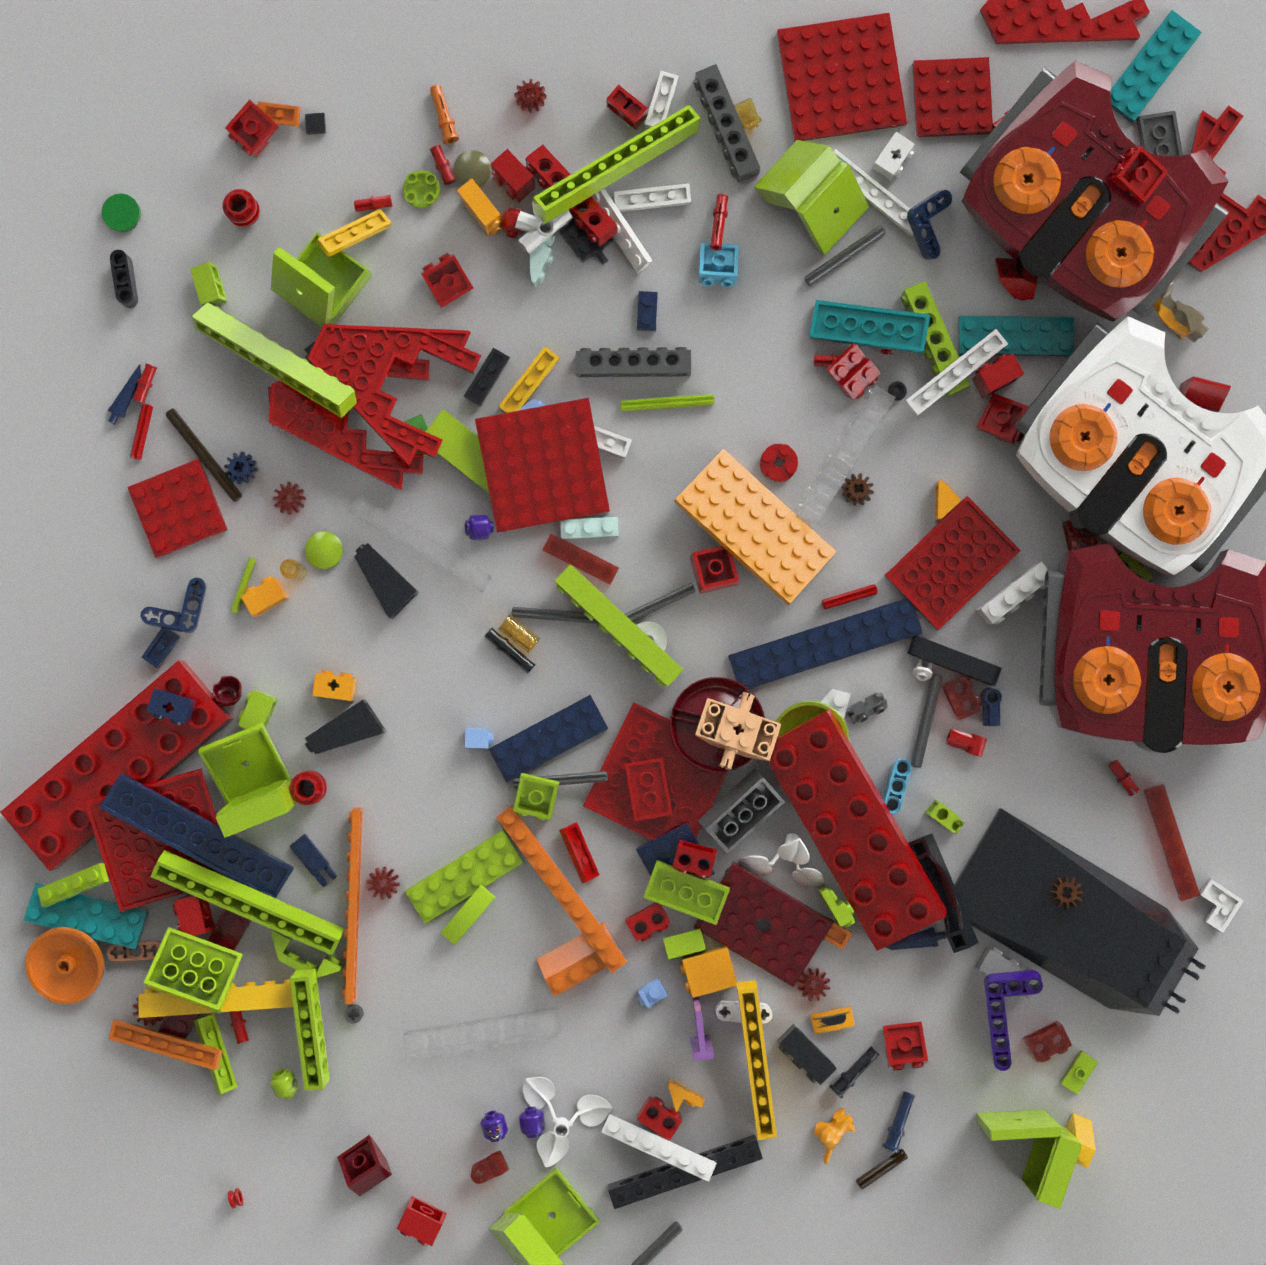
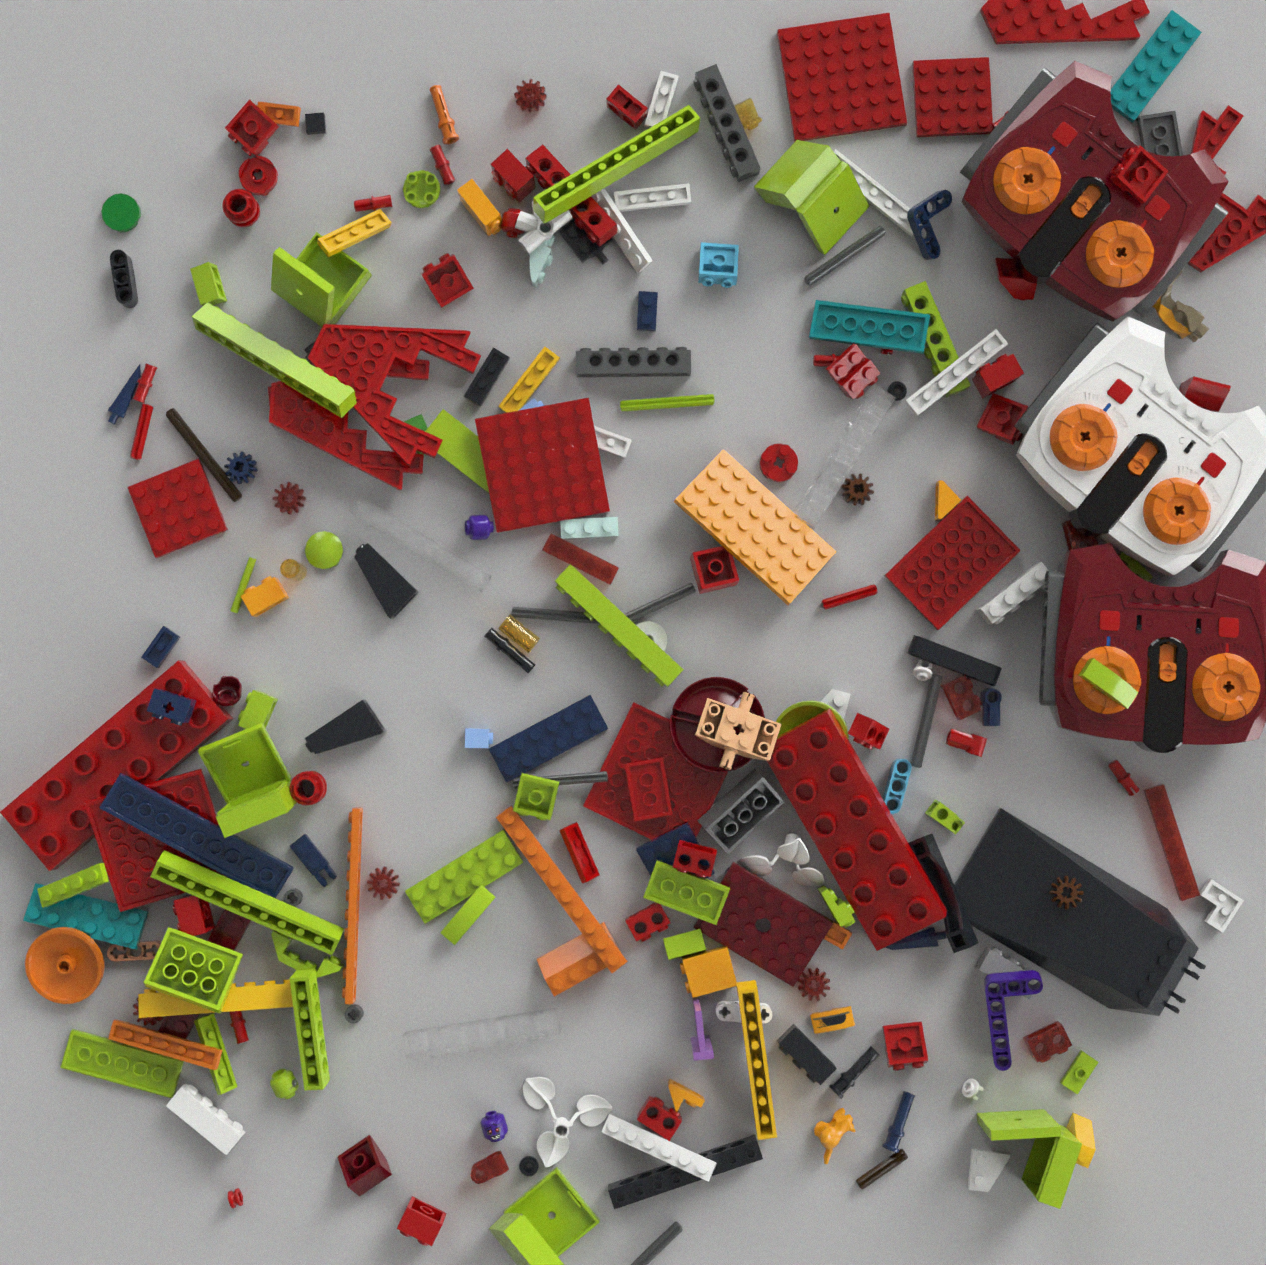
dark blue beam [140,578,206,633] -> none
light orange brick [312,670,357,701] -> none
olive dish [453,150,491,186] -> none
dark purple head [519,1107,546,1138] -> none
light blue bracket [637,978,668,1009] -> none
red pin [710,193,729,251] -> none
dark blue plate [728,598,922,692] -> none
dark grey hinge [847,693,888,724] -> none
white brick [872,132,915,181] -> none
teal plate [958,316,1074,356] -> none
none -> lime tile [60,1029,184,1098]
none -> white brick [166,1083,245,1155]
none -> red plate [239,156,278,196]
none -> dark grey bush [284,888,303,907]
none -> black plate [519,1156,539,1176]
none -> red brick [848,713,889,750]
none -> white plate [962,1079,984,1100]
none -> white wing [968,1149,1010,1192]
none -> lime slope [1078,658,1138,709]

